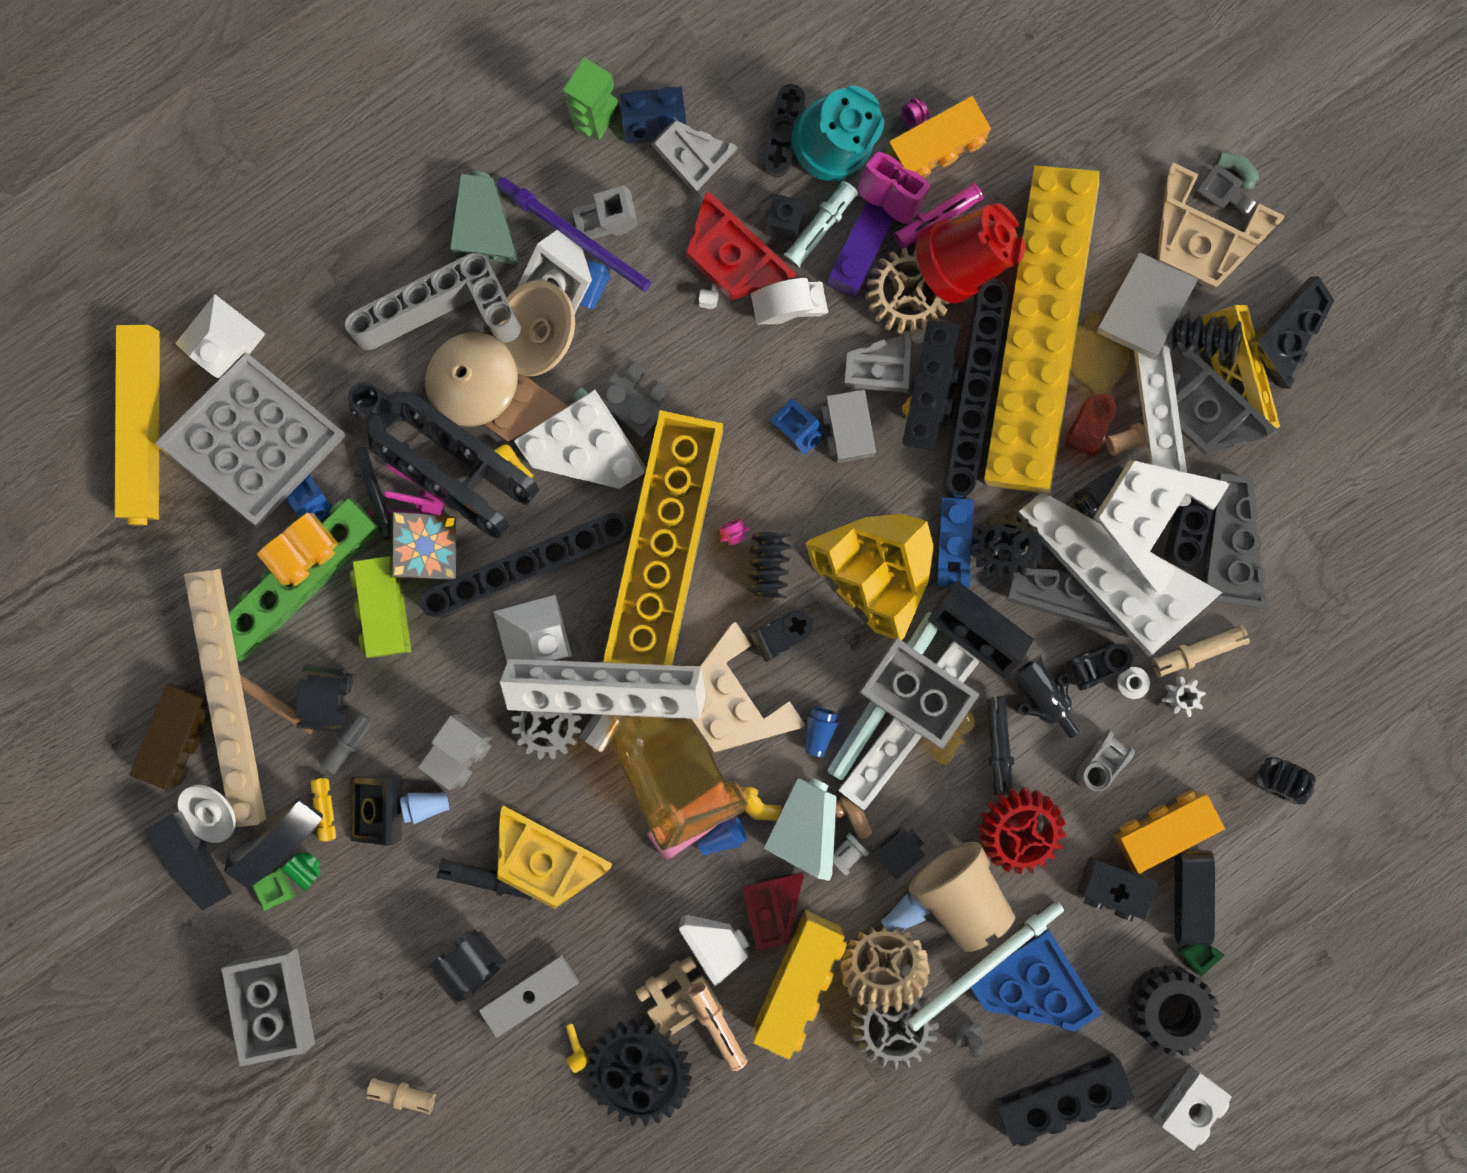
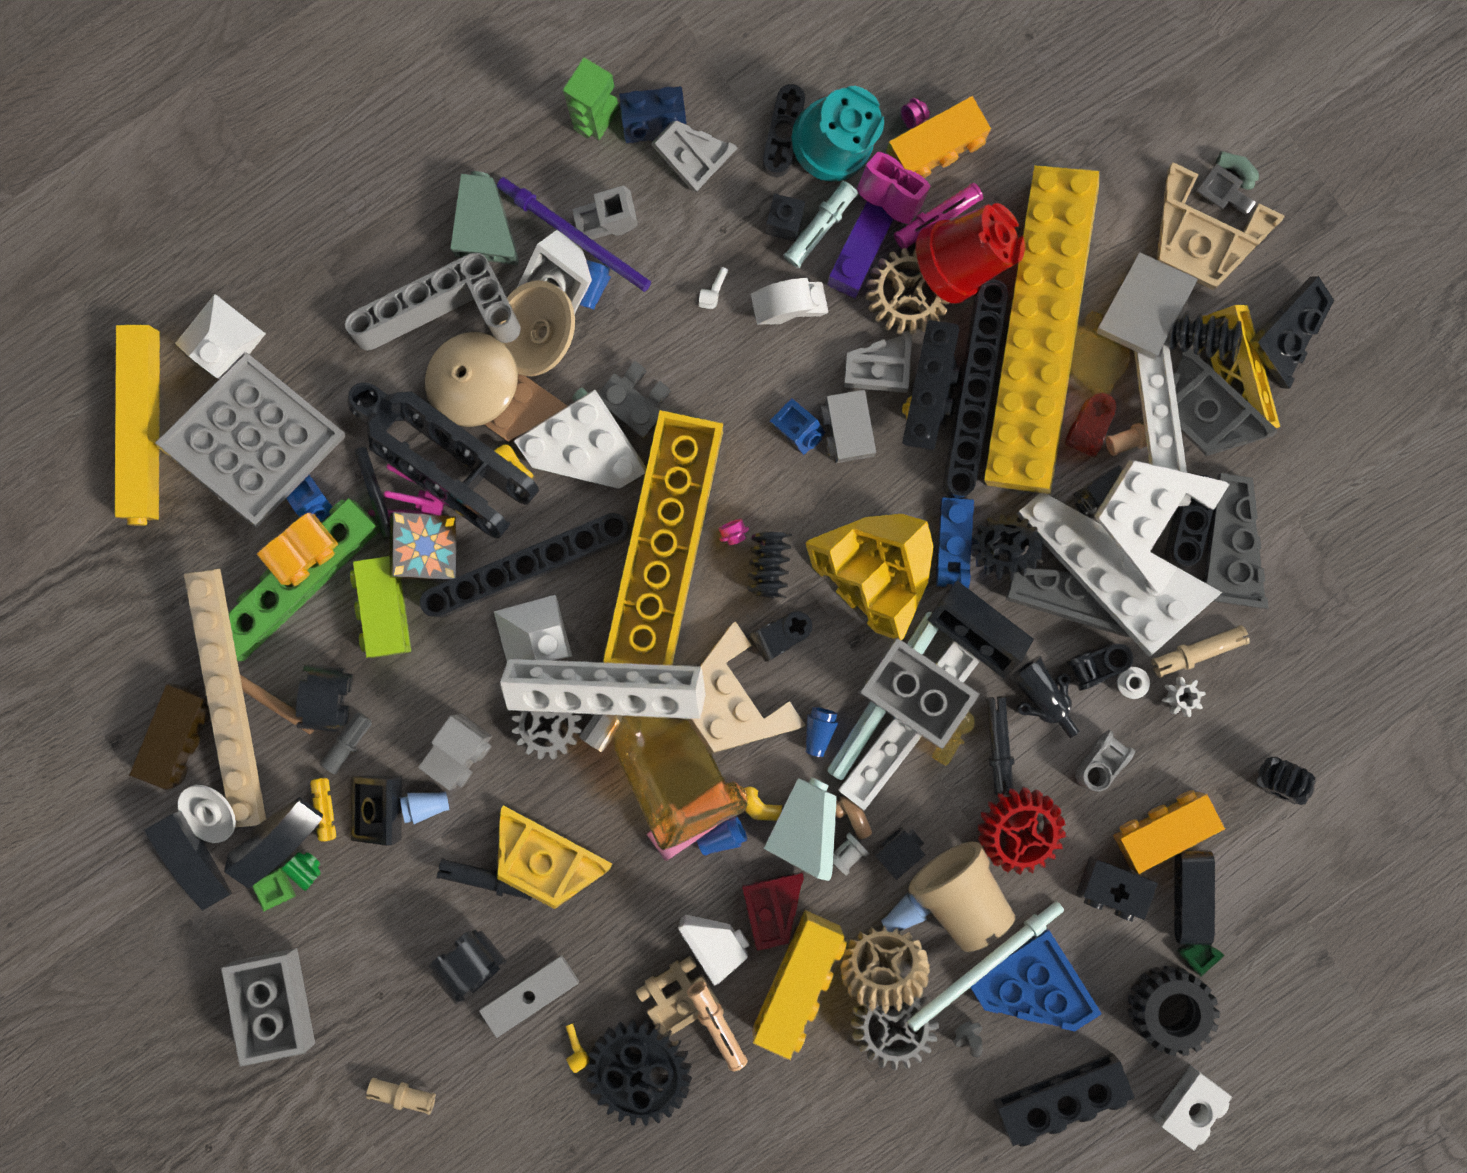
red wing [685,191,797,300] -> none

